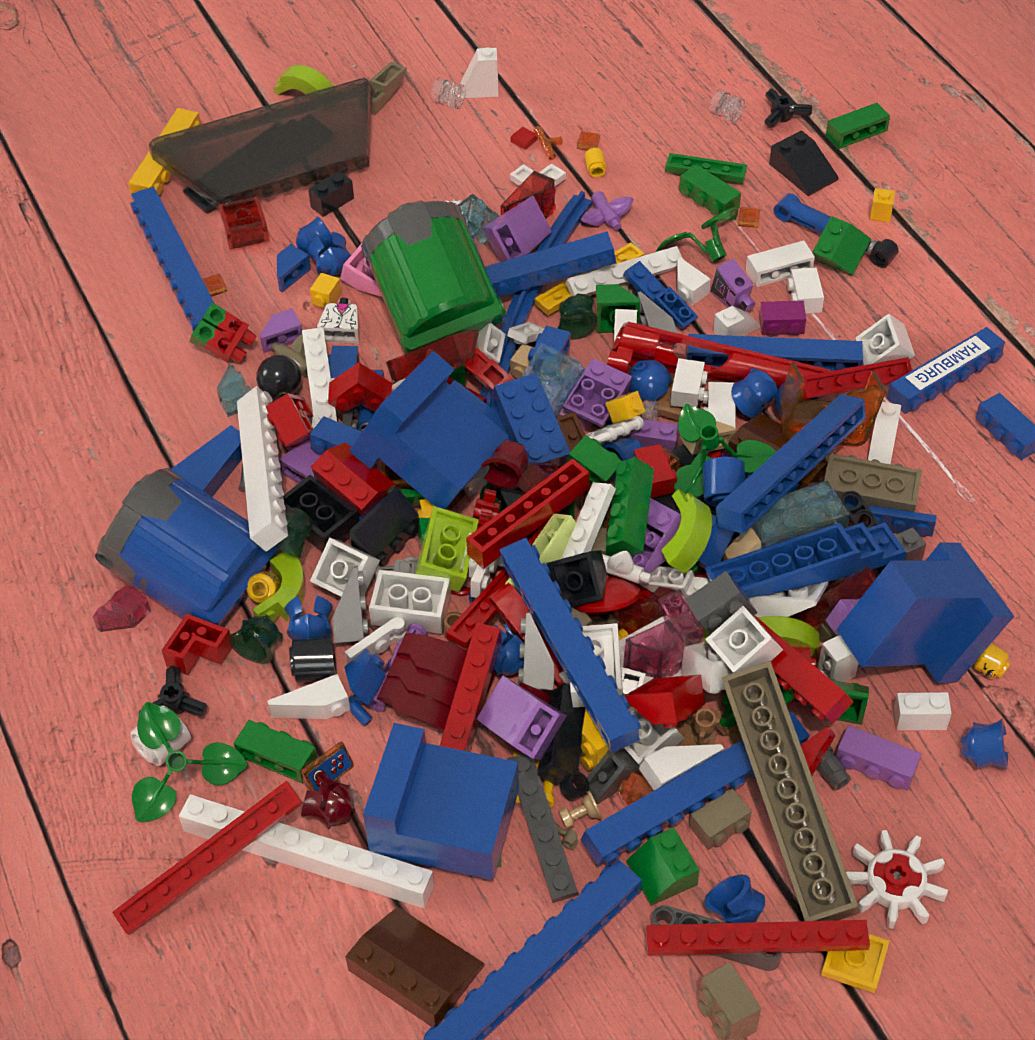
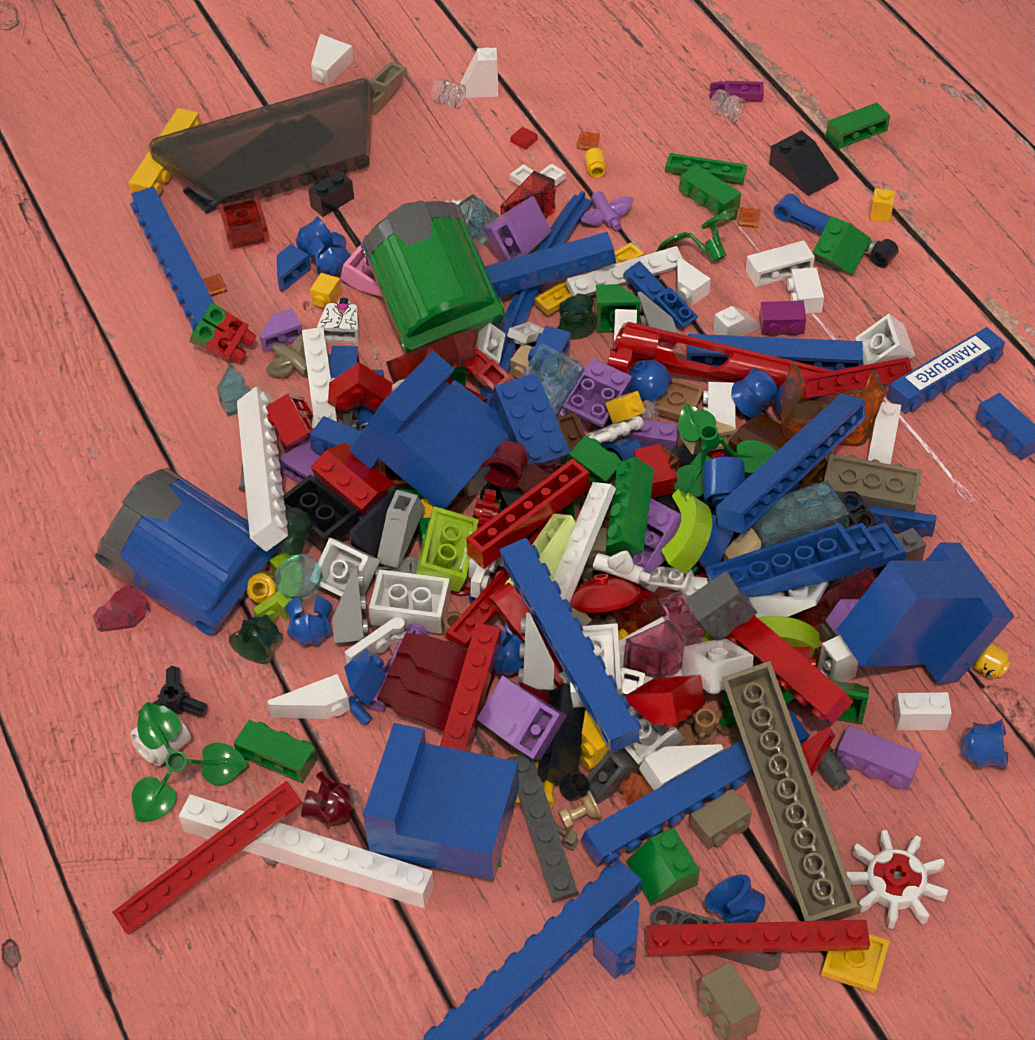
red brick [161,614,233,675] -> none
blue slope [170,425,242,497] -> none
black piece [256,355,301,400] -> none
lime arch [273,65,340,109] -> none
black piece [289,635,336,683] -> none
slope [301,741,354,793] -> none
reddish brown slope [345,907,485,1027] -> none
clear orange piece [534,126,563,160] -> none
black slope [546,550,607,607] -> none
white brick [670,358,708,408] -> none
white slope [705,606,783,673] -> none
medium lavender torso [710,258,755,312] -> none
black bush [765,88,812,128] -> none
none -> clear light blue tile [274,554,323,600]
none -> white slope [311,34,354,86]
none -> light grey slope [377,490,425,570]
none -> blue slope [593,900,640,979]
none -> magenta hinge [710,81,764,101]

